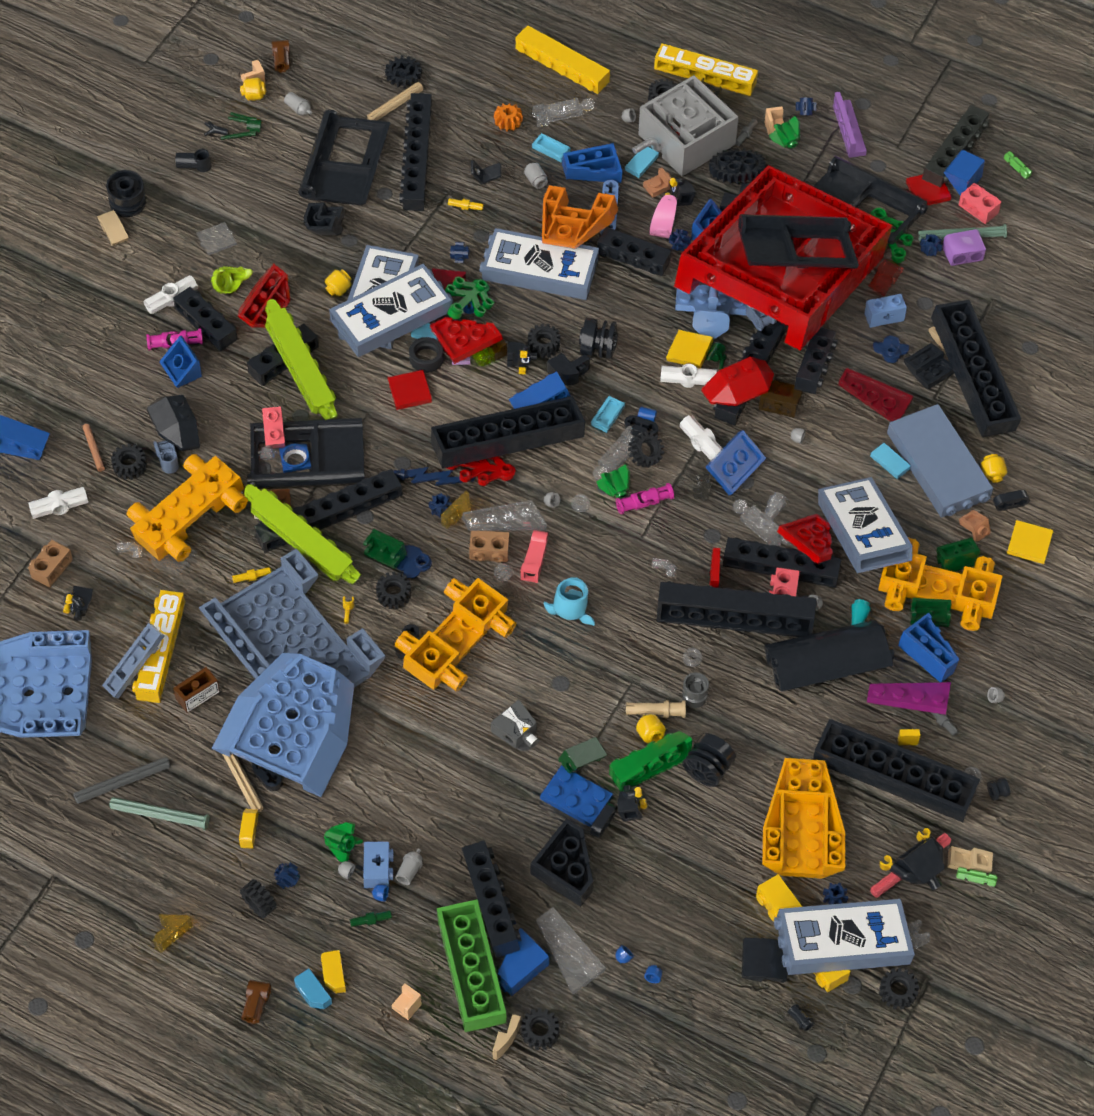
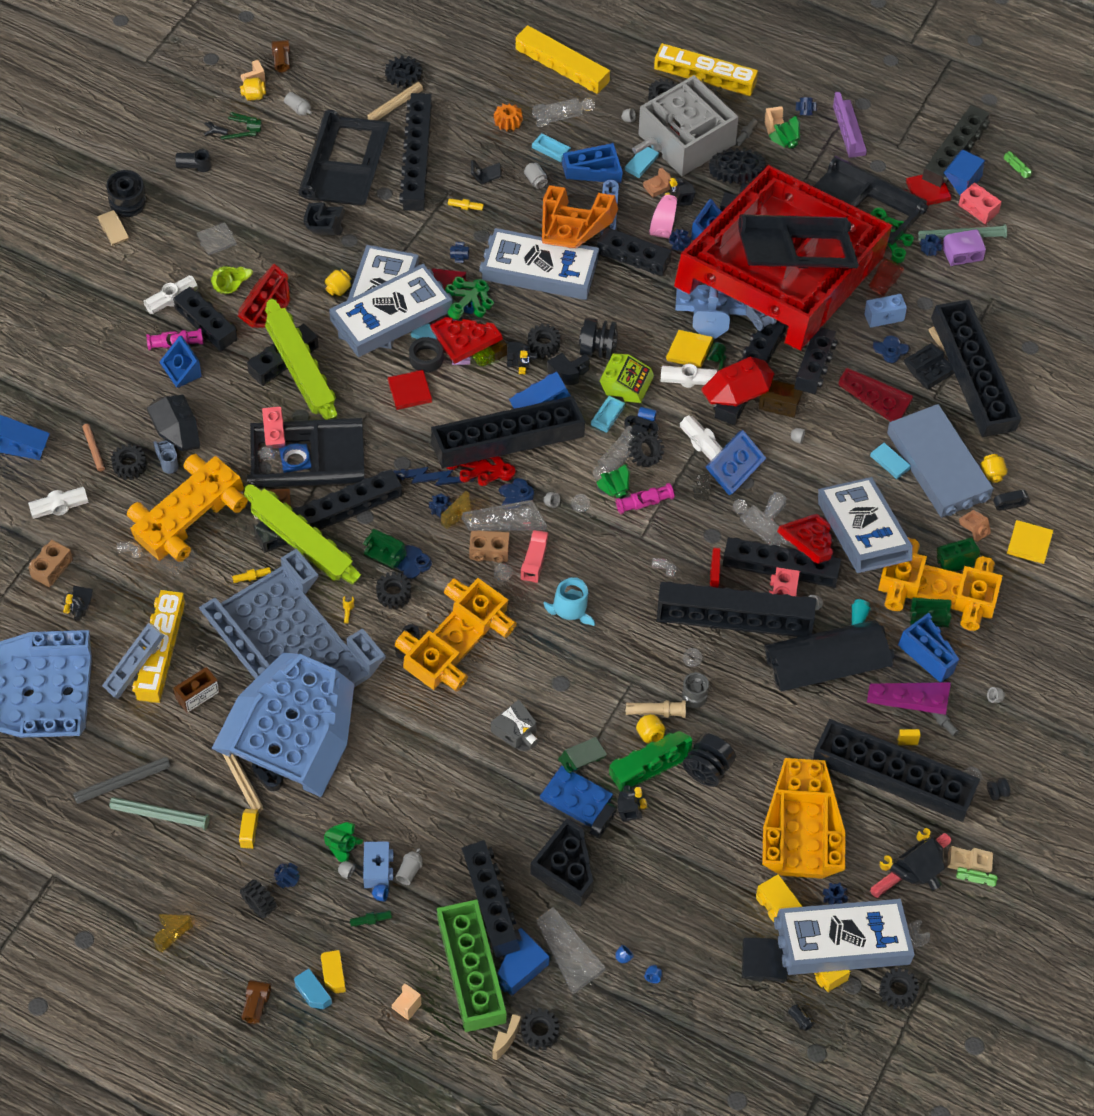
none -> dark blue plate [498,478,534,508]
none -> lime piece [600,353,654,403]

